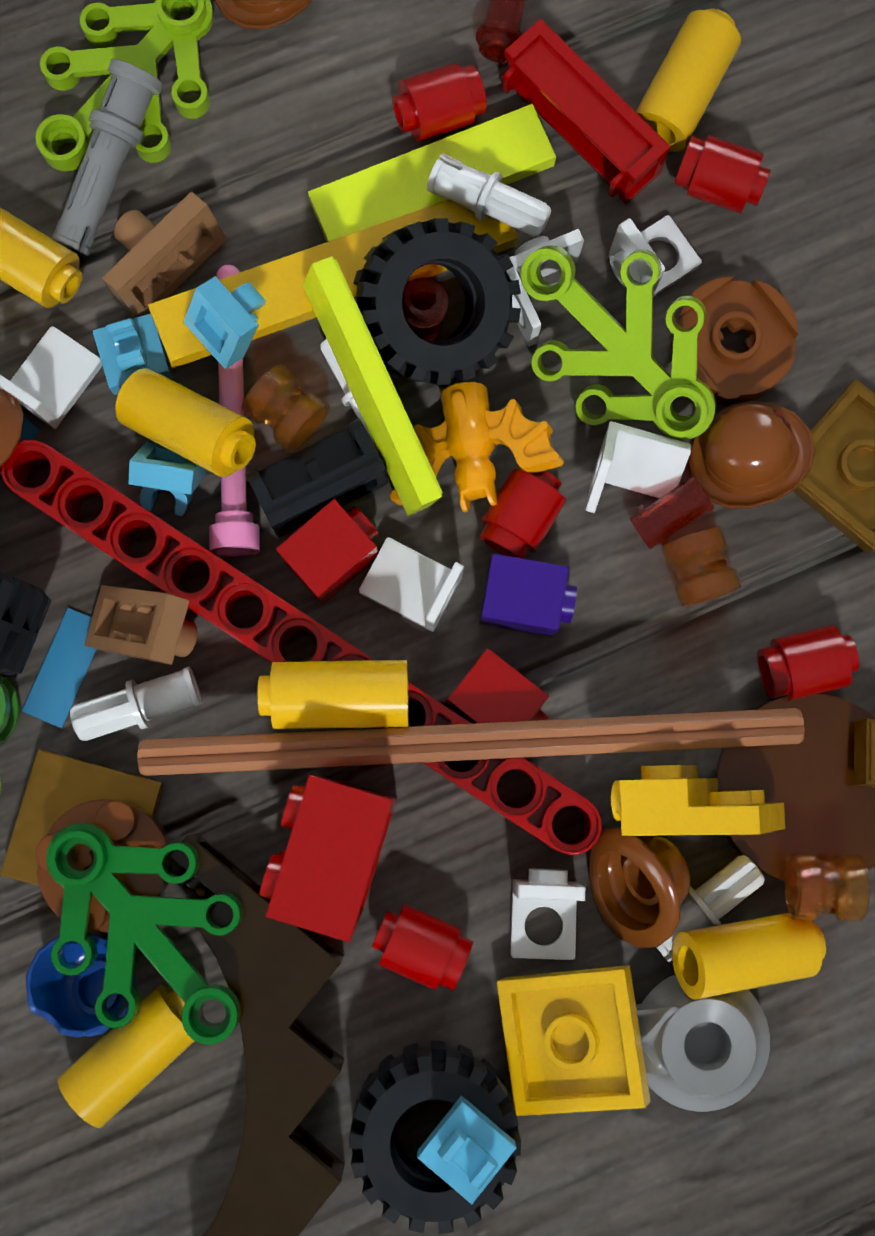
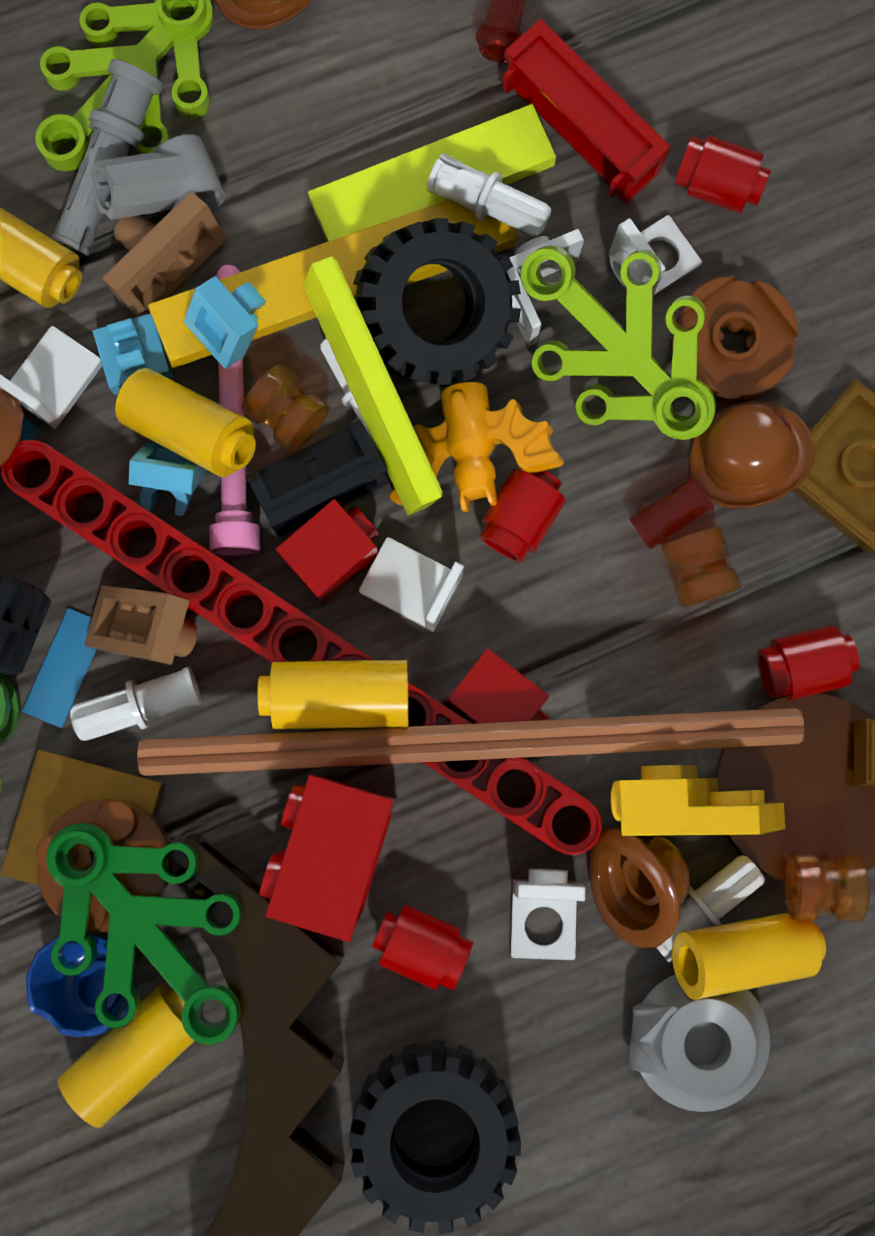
red brick [392,62,487,142] -> none
clear red pin [402,278,449,341] -> none
medium azure tile [417,1095,517,1204] -> none
dark purple brick [479,554,577,637] -> none
yellow plate [497,965,651,1116] -> none
white bracket [585,421,691,513] -> none
yellow brick [636,8,741,152] -> none
none -> light grey piece [91,135,226,220]

